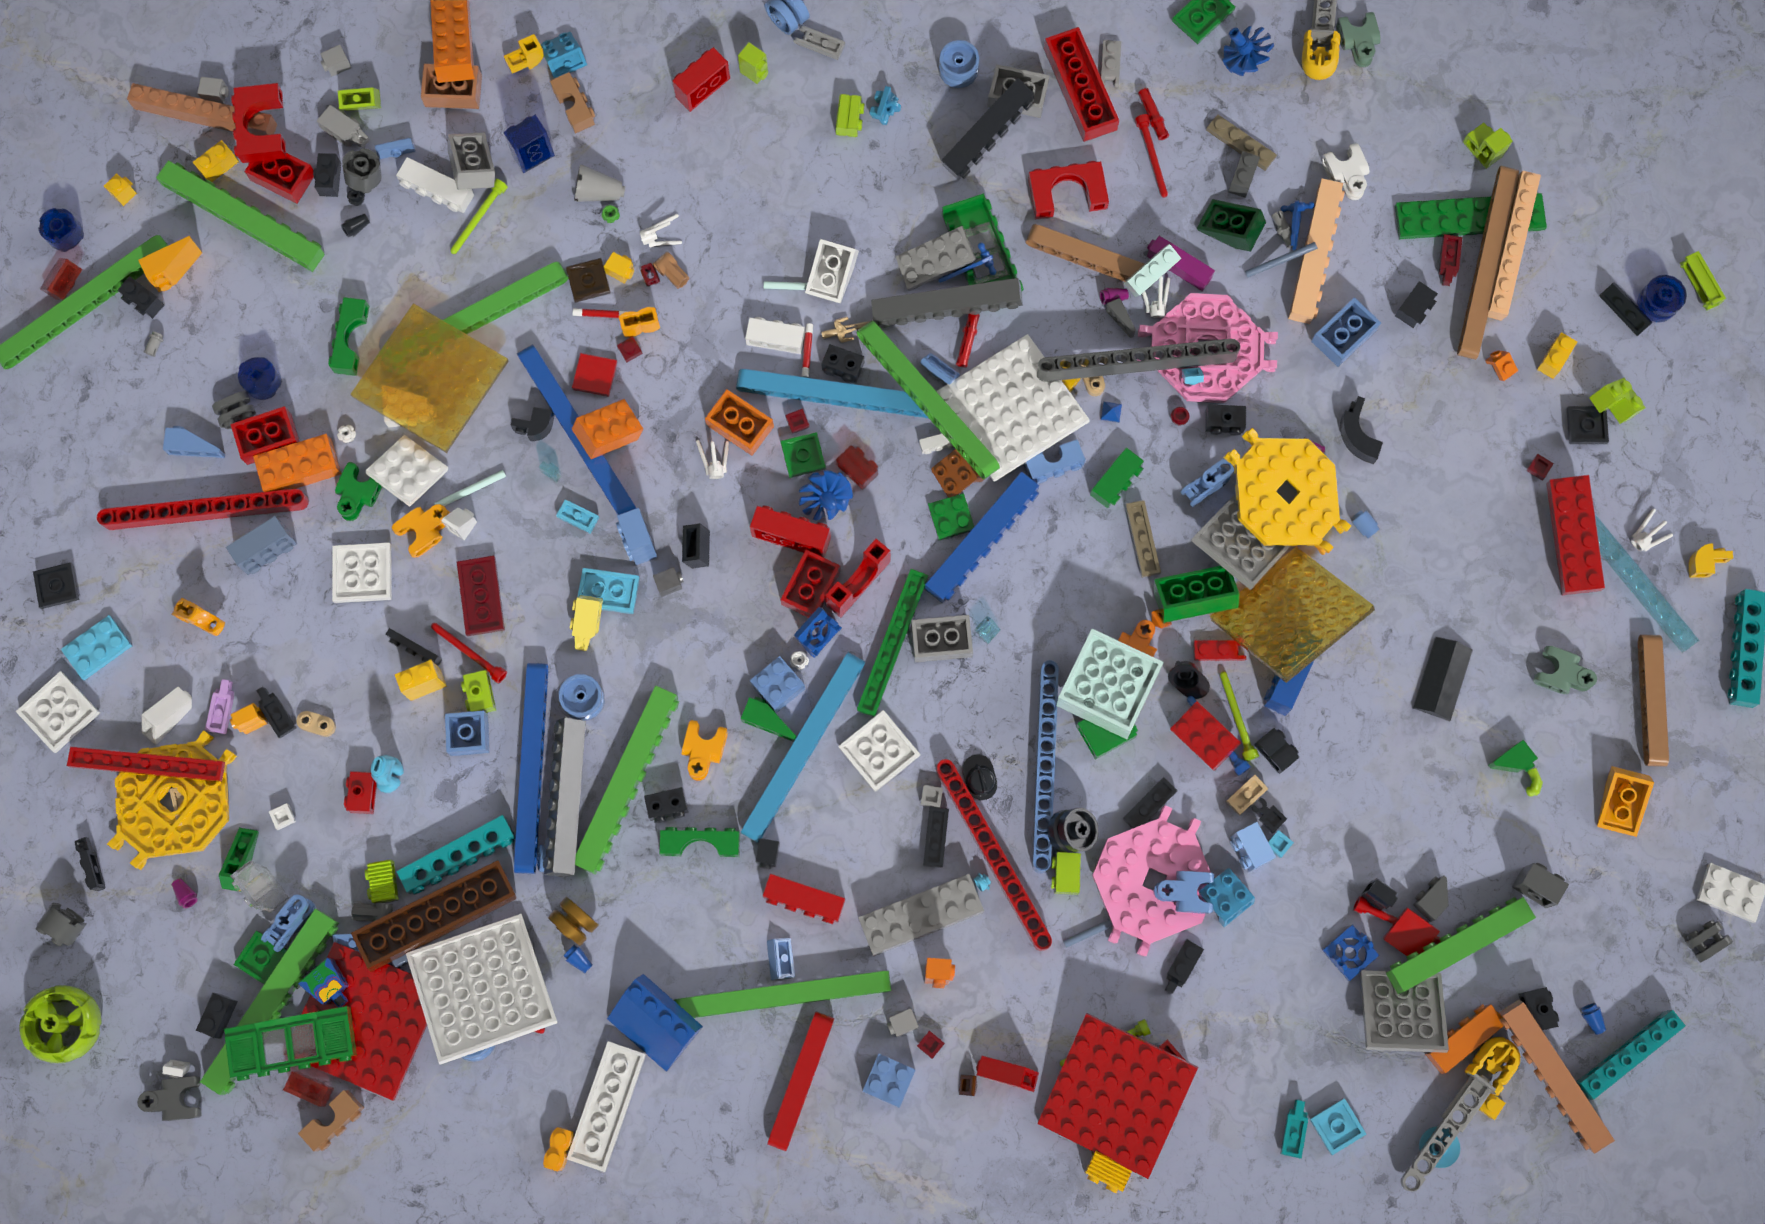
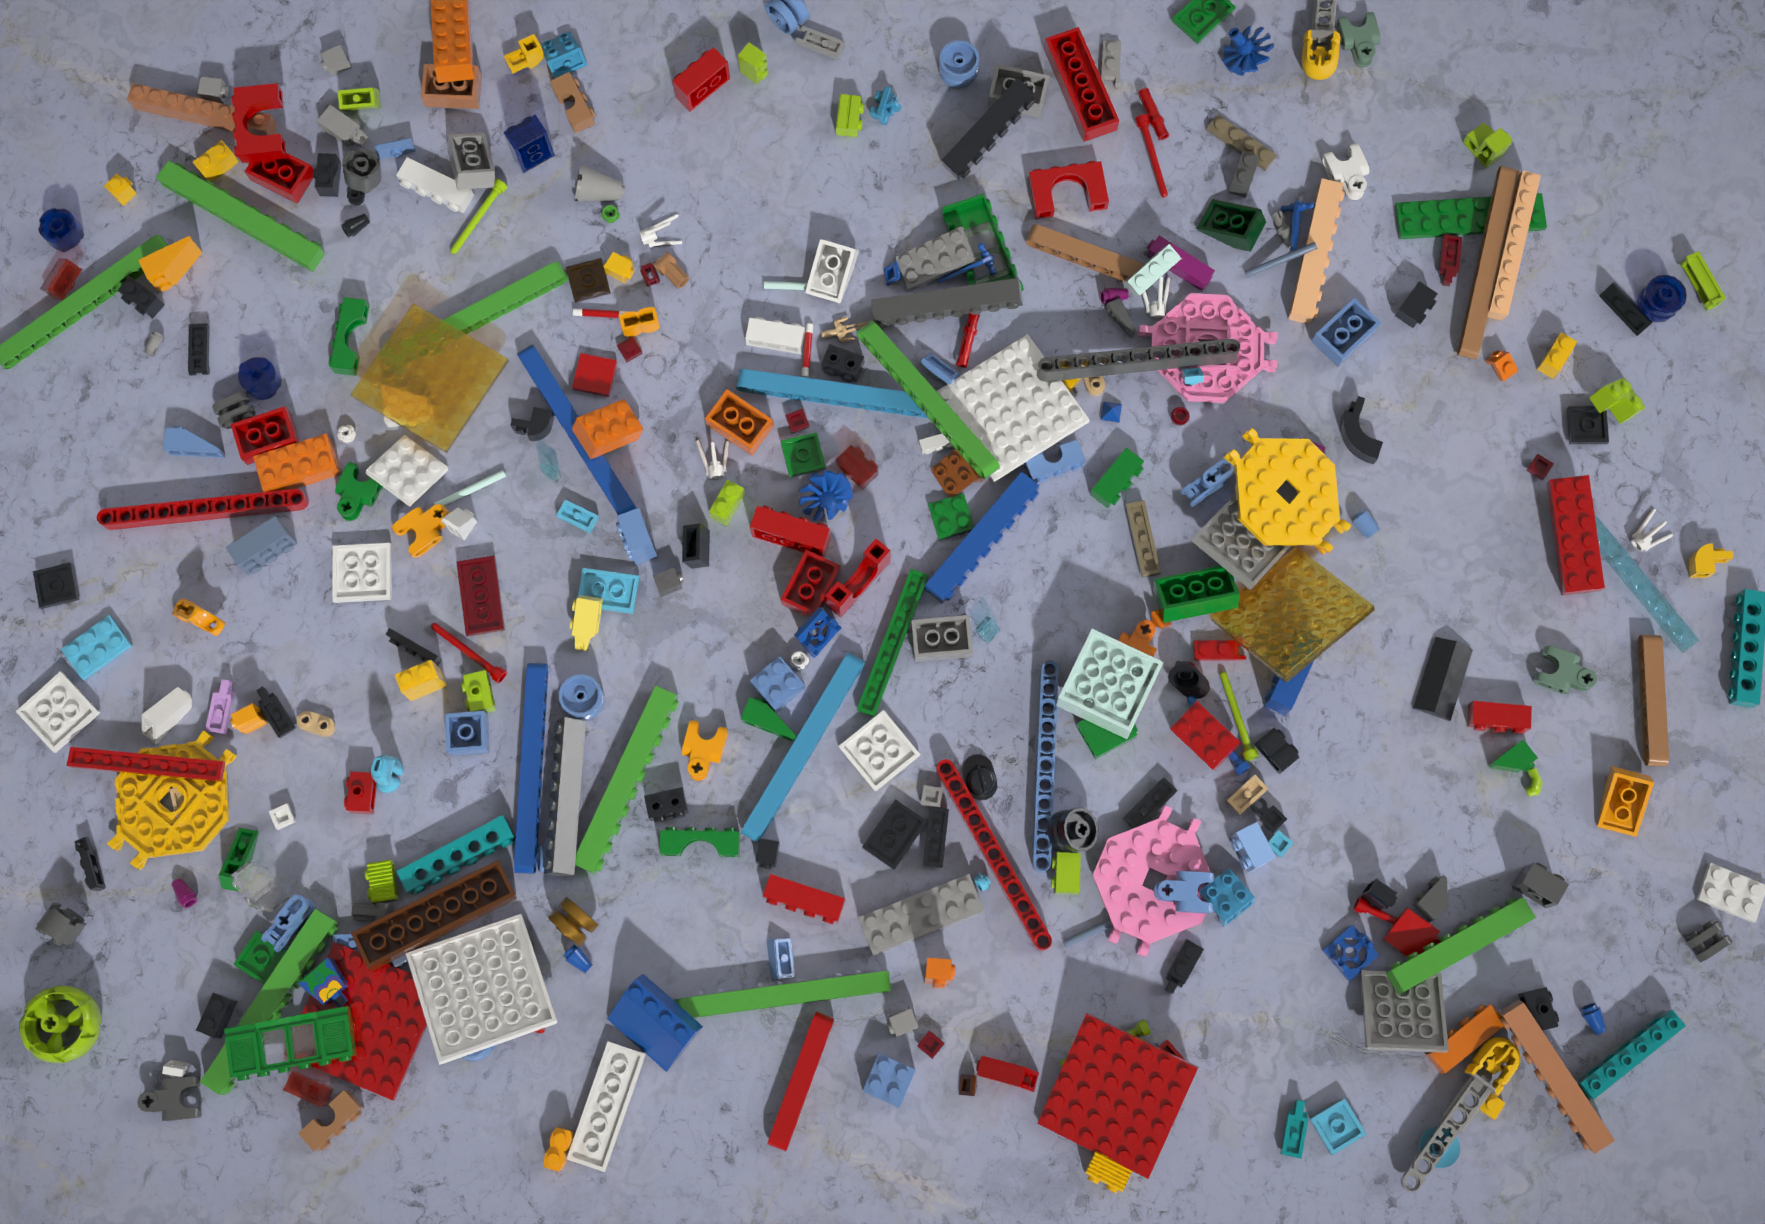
black brick [1205,404,1246,435] -> none
none -> black plate [188,323,210,376]
none -> lime brick [709,480,745,526]
none -> black plate [862,799,928,870]
none -> blue slope [884,261,901,286]
none -> red brick [1468,701,1532,735]

